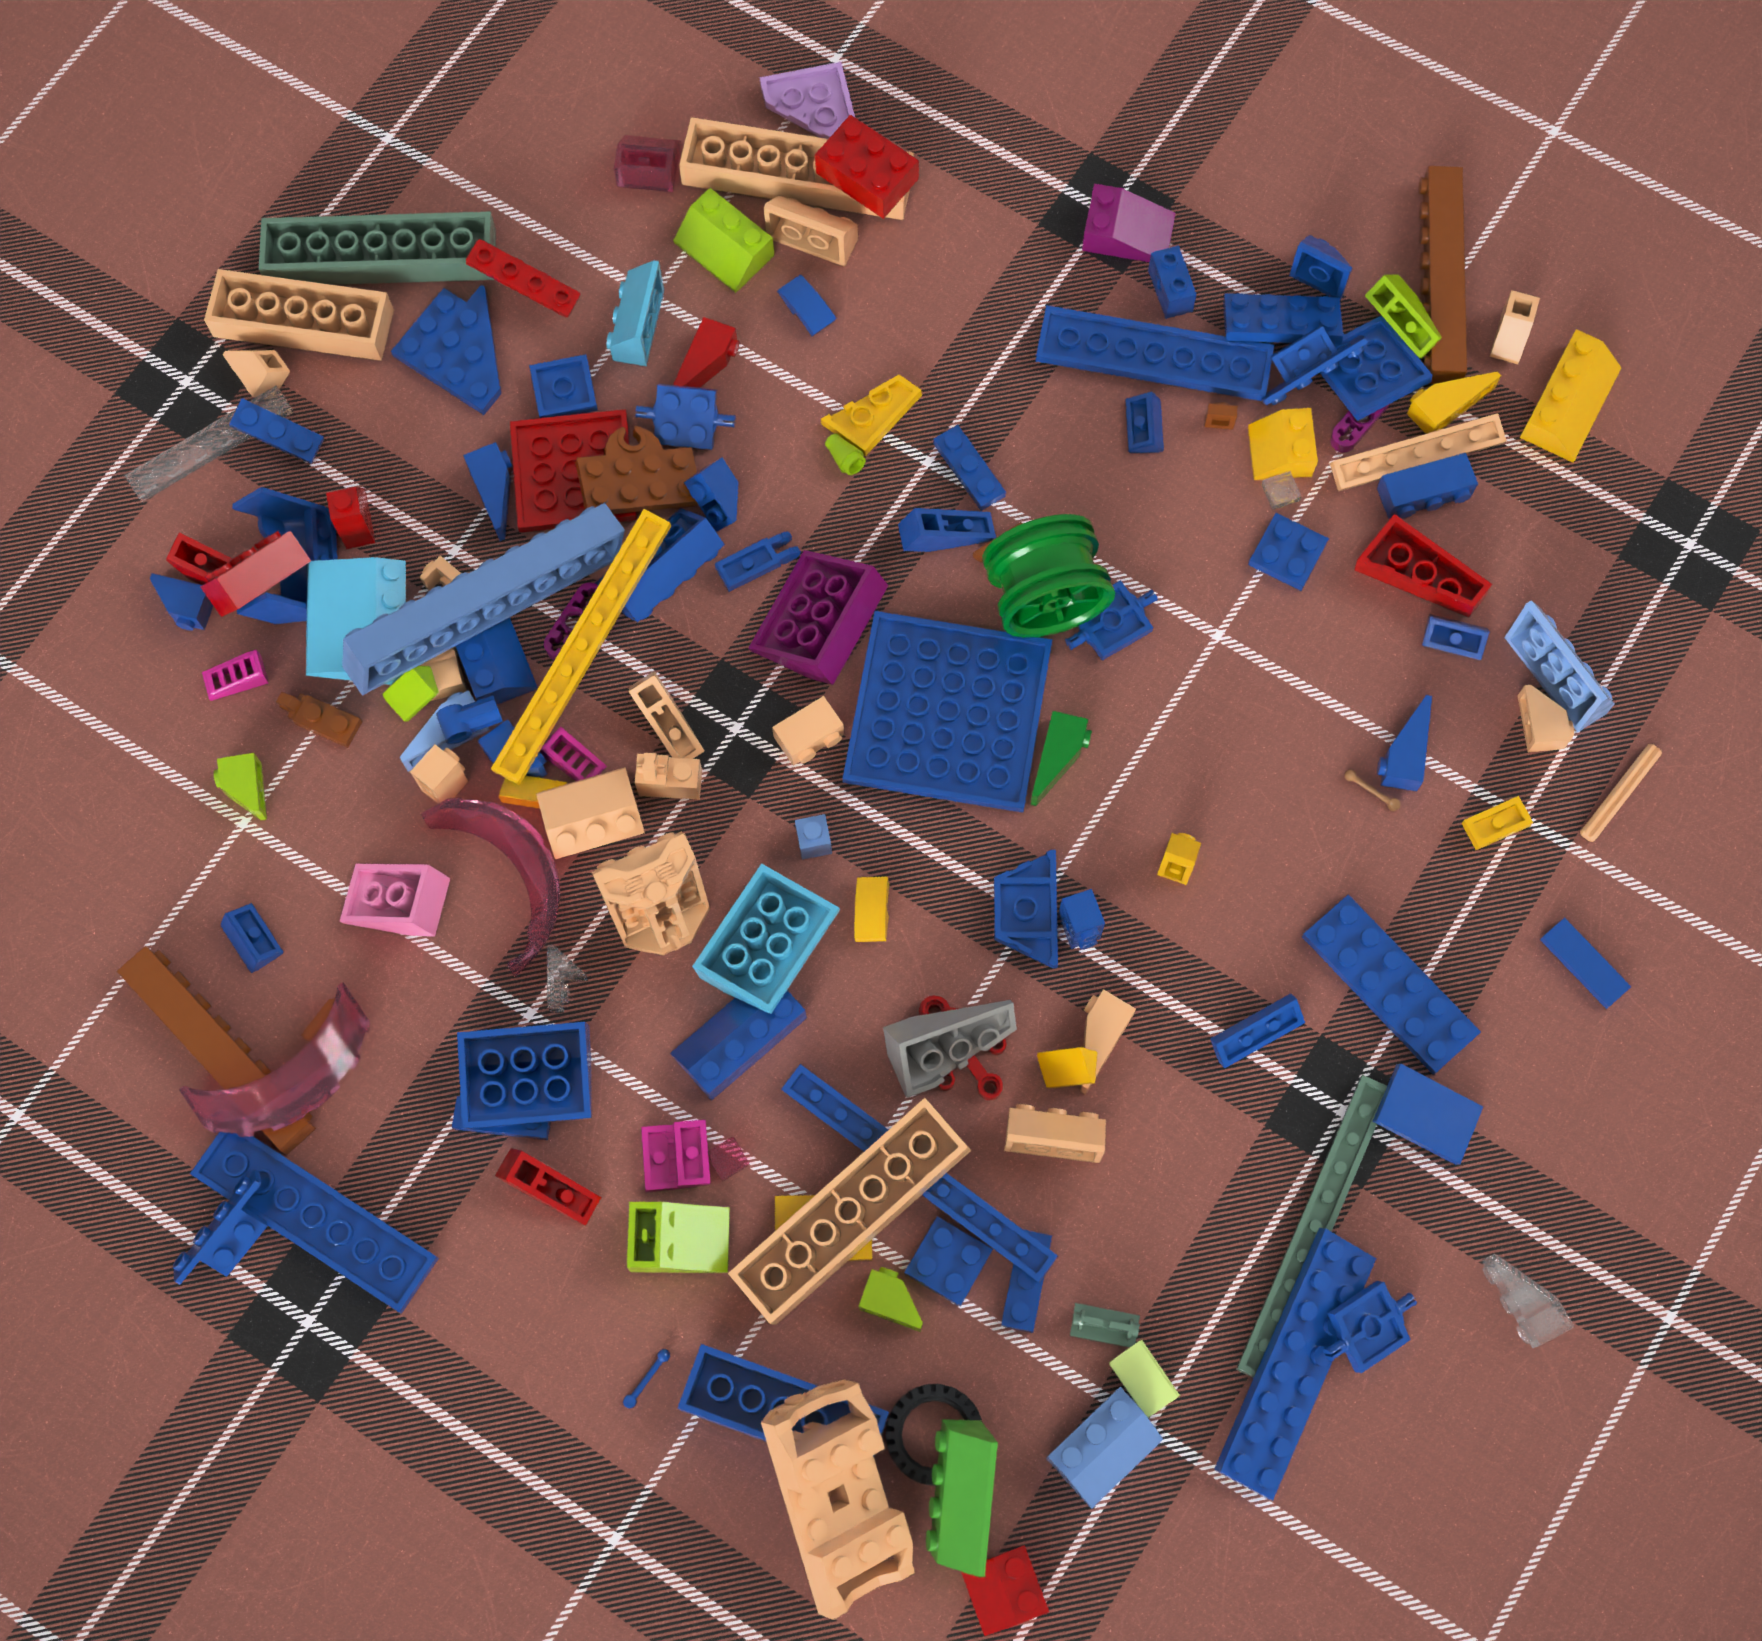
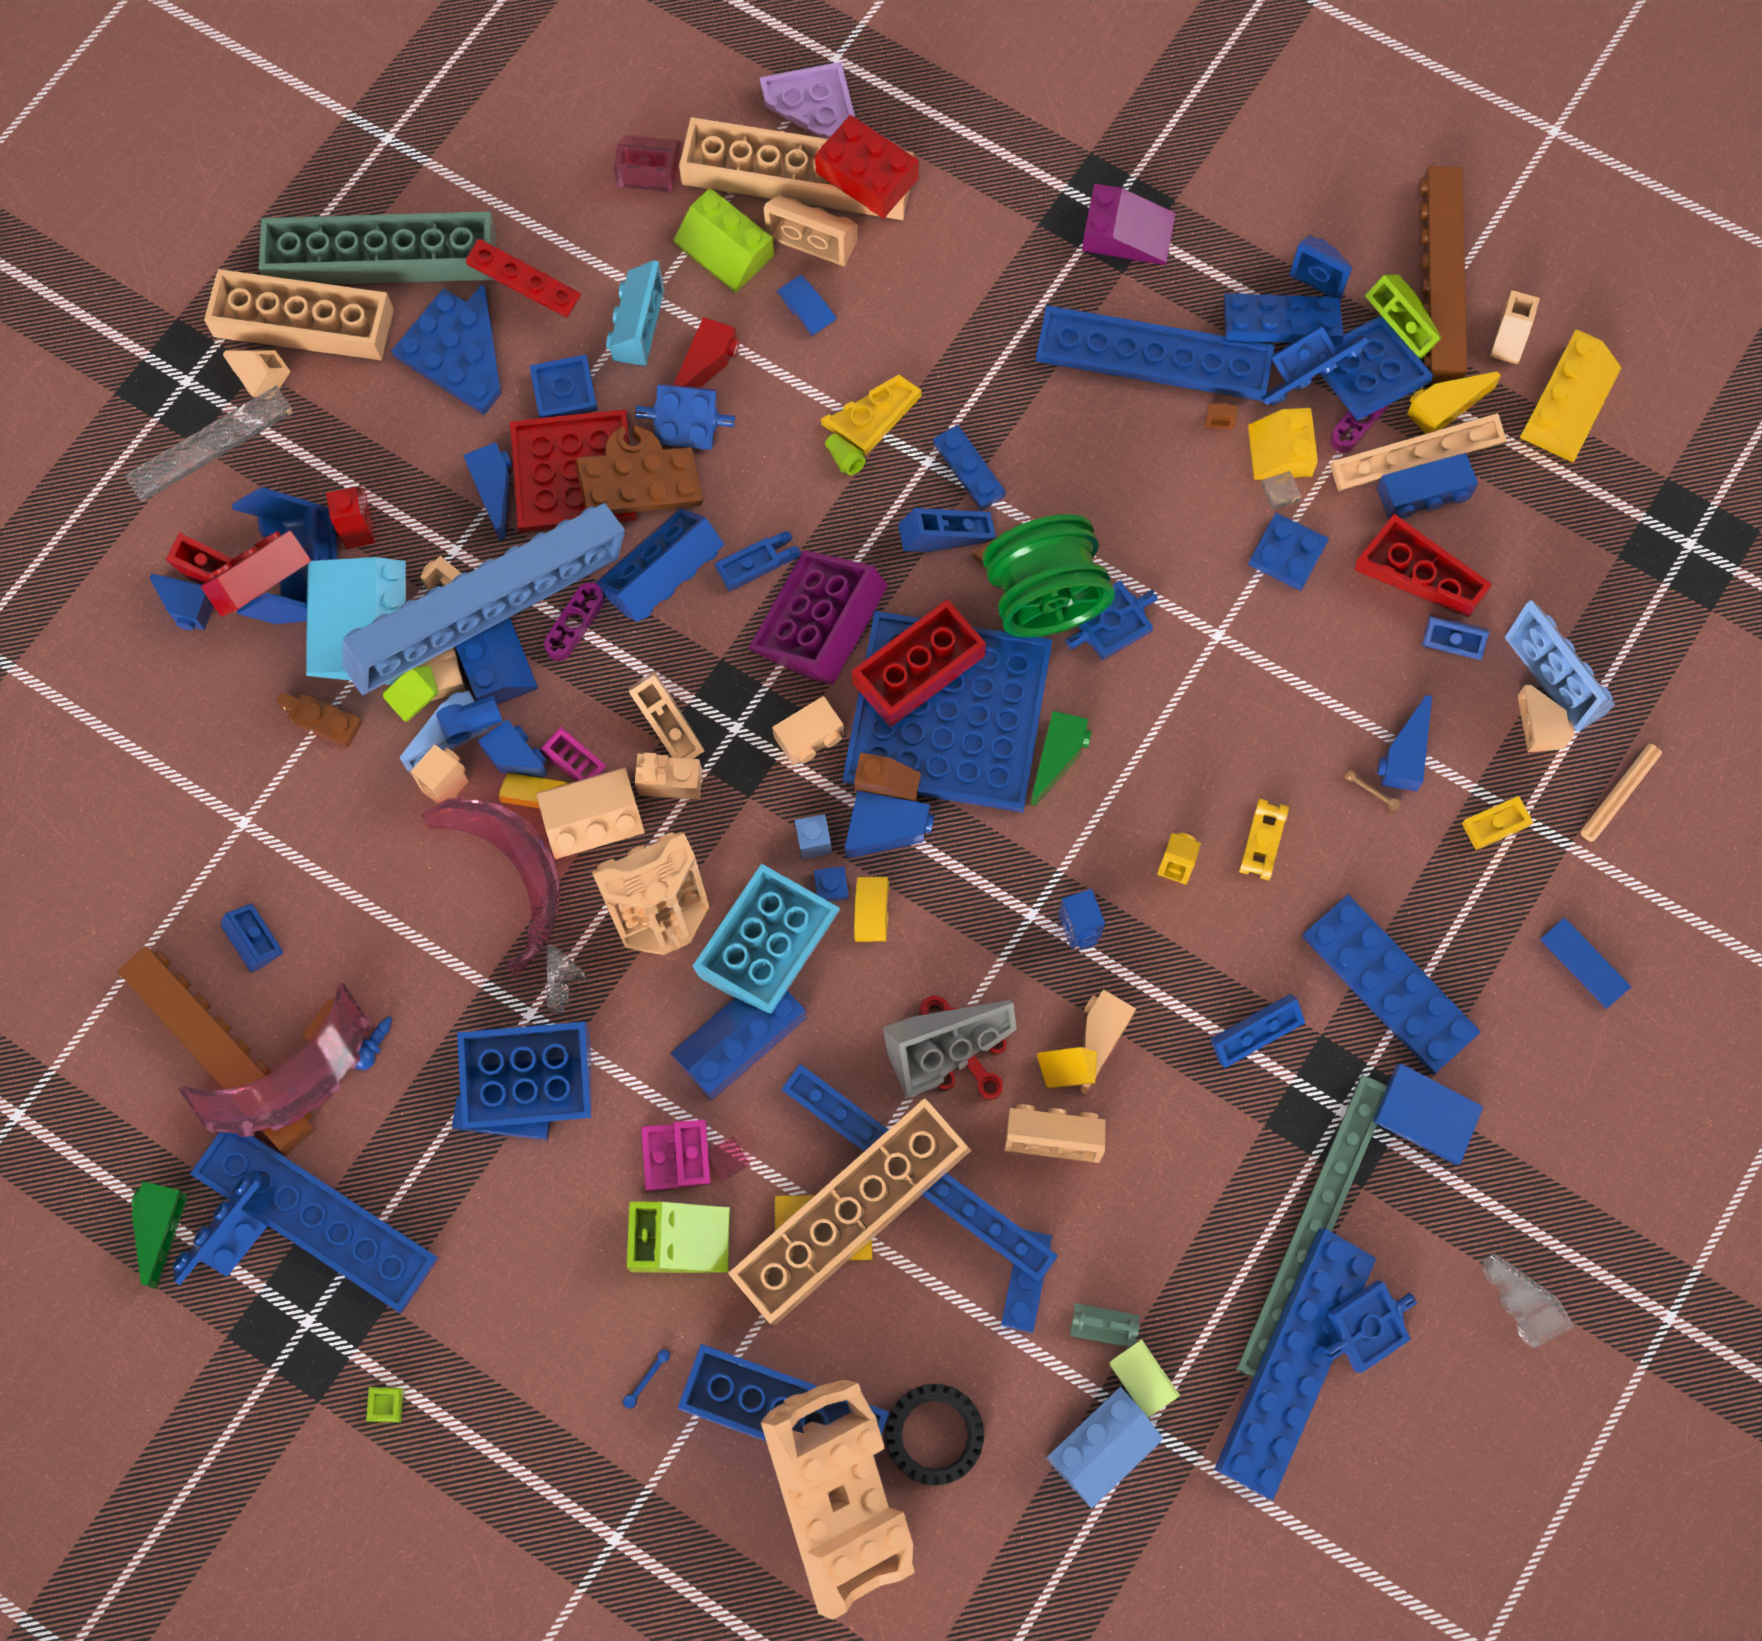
dark pink slope [202,650,269,701] -> none
lime slope [214,753,267,820] -> none
blue plate [229,398,324,465] -> none
bright pink slope [340,864,450,936] -> none
yellow plate [491,509,671,786] -> none
red slope [495,1148,601,1226] -> none
blue slope [684,457,738,532] -> none
lime slope [859,1267,923,1332] -> none
blue plate [904,1216,993,1307] -> none
bright green slope [926,1419,998,1577] -> none
red slope [961,1545,1050,1636] -> none
blue wing [994,850,1058,968] -> none
blue slope [1125,391,1164,453] -> none
blue brick [1148,245,1197,319] -> none
none -> green slope [131,1181,188,1289]
none -> blue bar [350,1017,392,1070]
none -> lime tile [366,1387,404,1422]
none -> blue plate [814,866,849,901]
none -> blue slope [845,790,935,858]
none -> red brick [852,599,986,728]
none -> dark orange slope [854,753,921,802]
none -> yellow plate [1239,798,1289,881]

